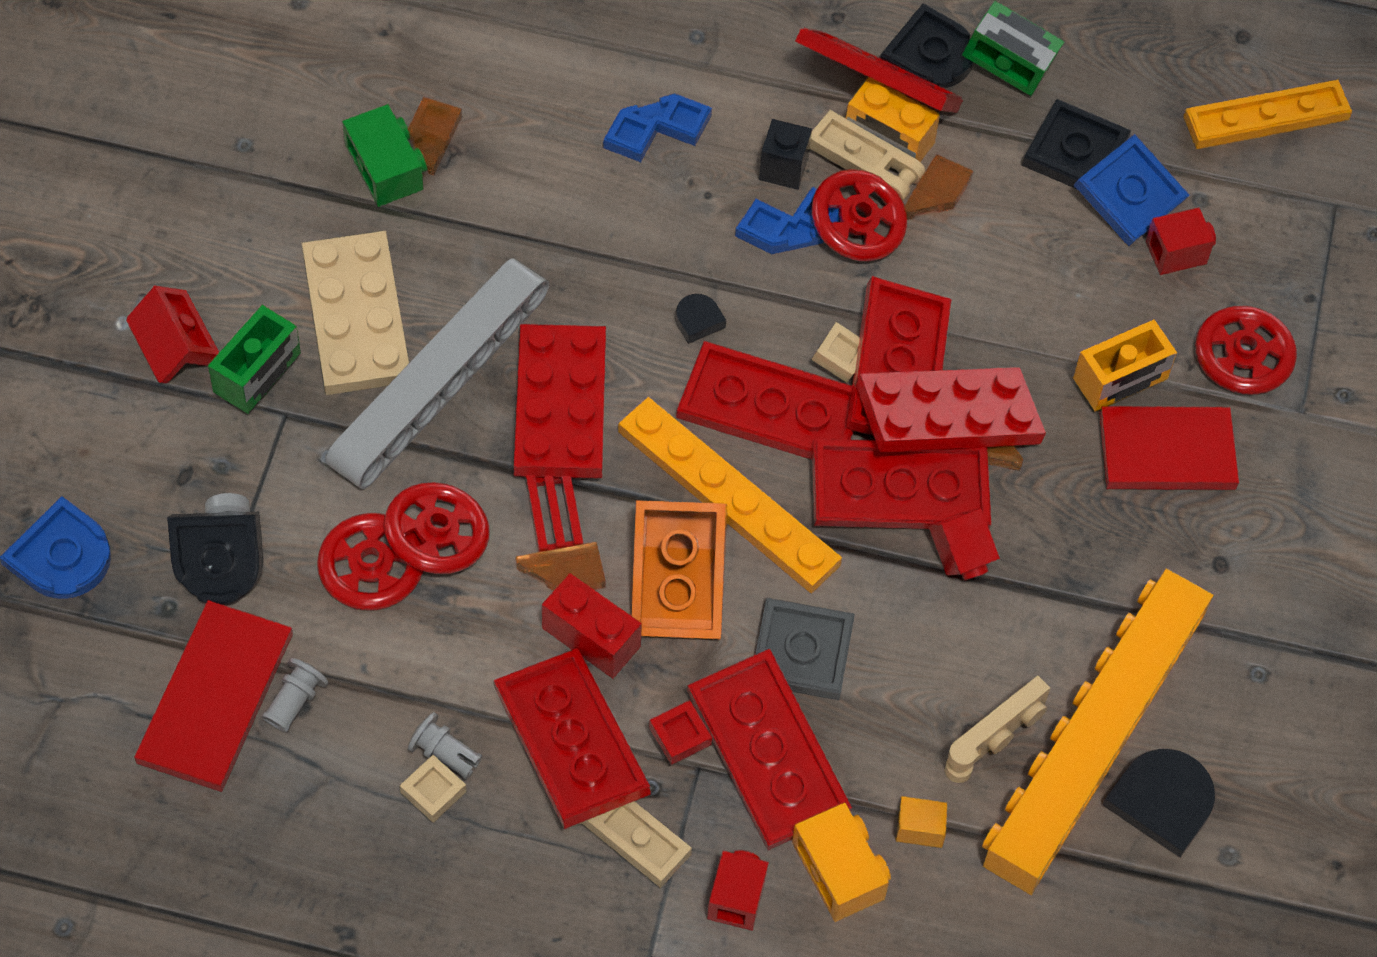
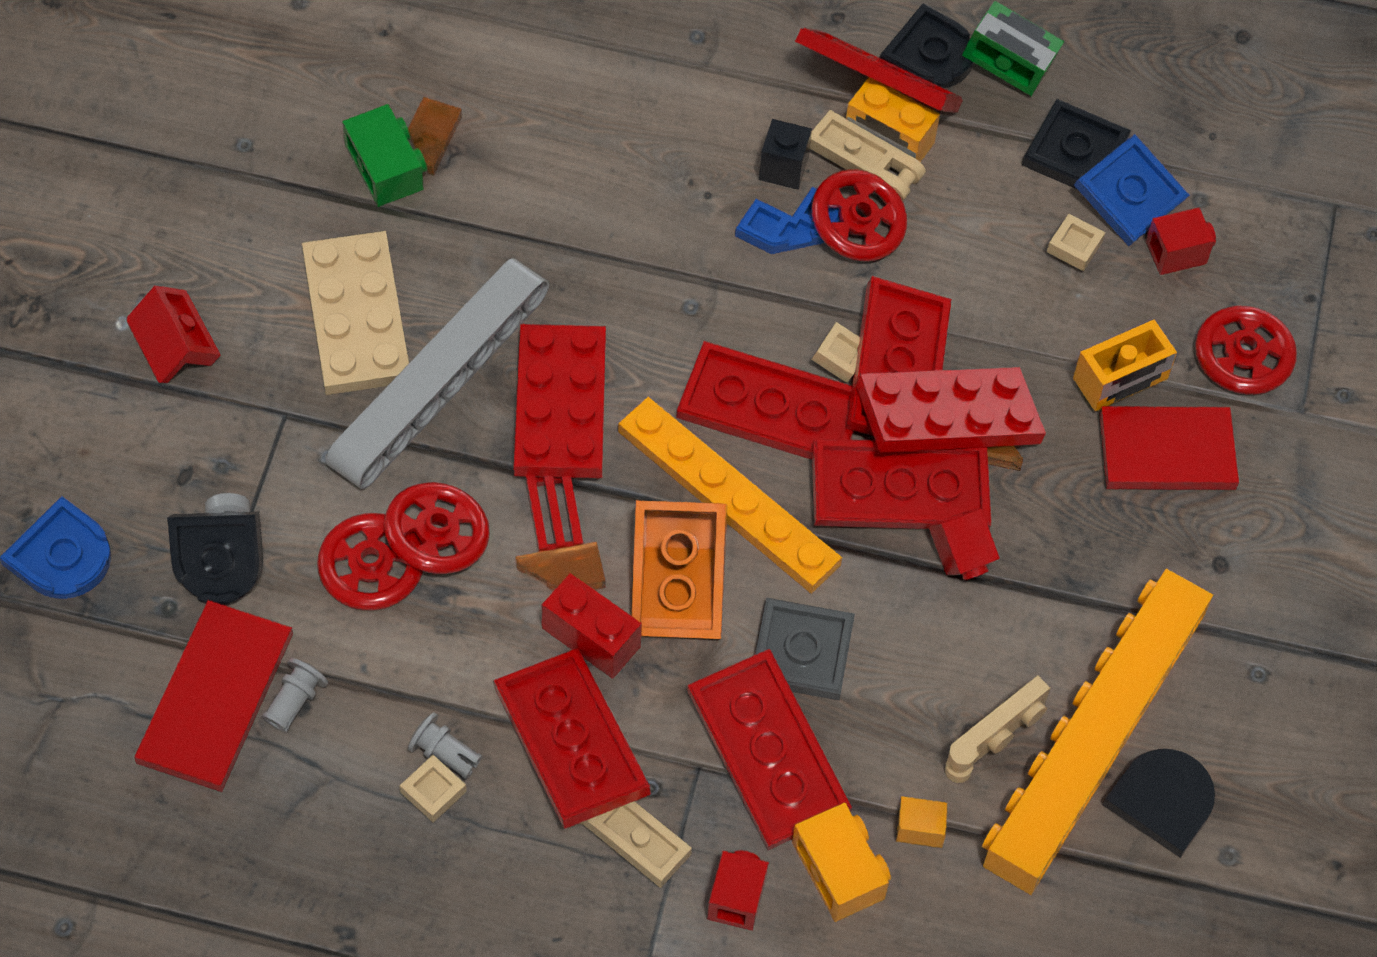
green brick [208,305,301,414] -> none
blue tile [603,93,712,162] -> none
red tile [649,700,712,765] -> none
black tile [676,294,726,344] -> none
clear orange tile [904,154,973,220] -> none
light orange tile [1183,80,1352,149] -> none
none -> tan plate [1047,214,1106,271]

